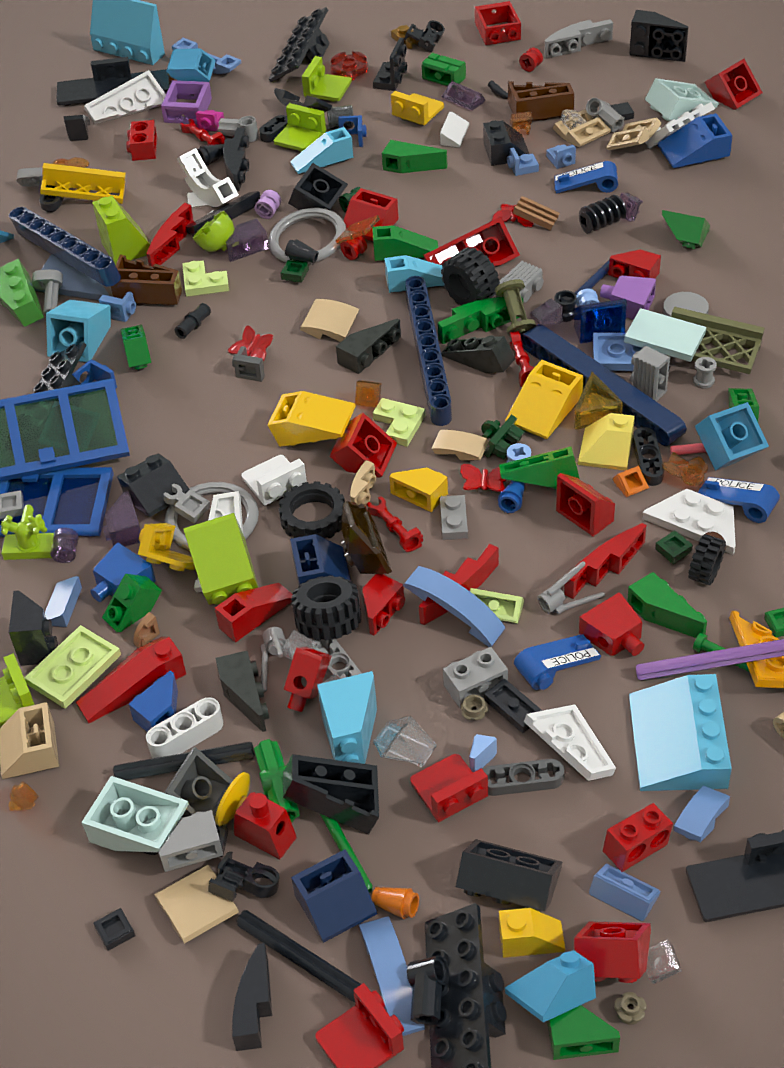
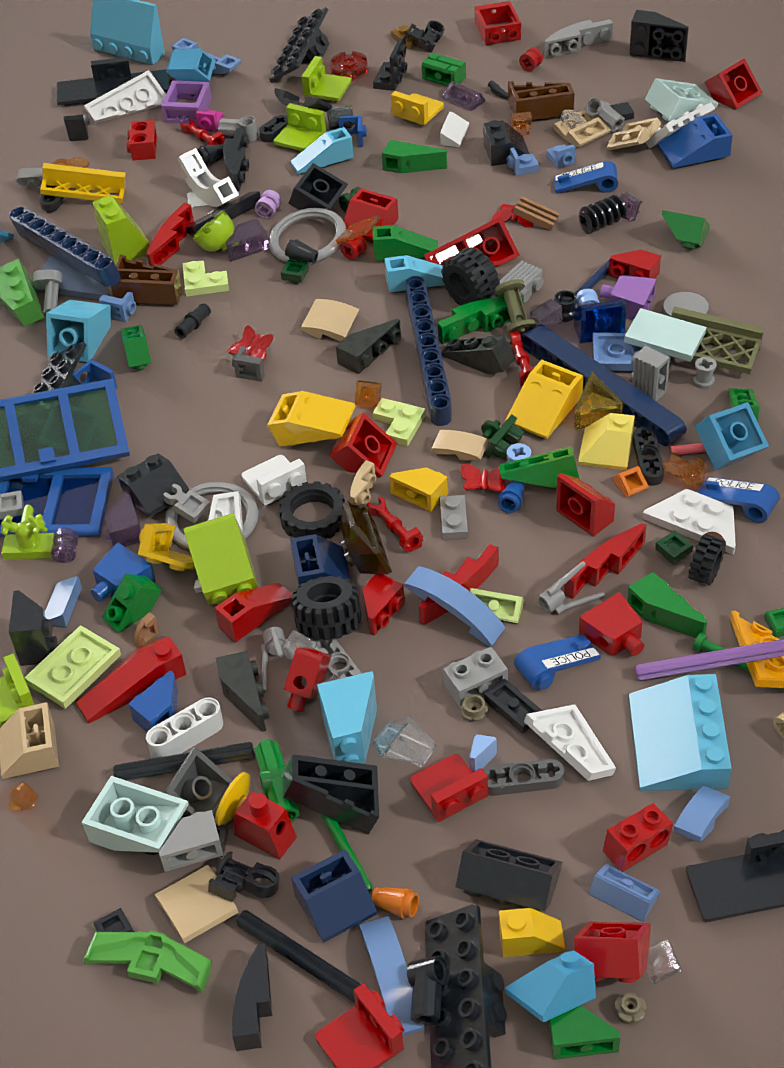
none -> bright green plate [83,930,211,993]

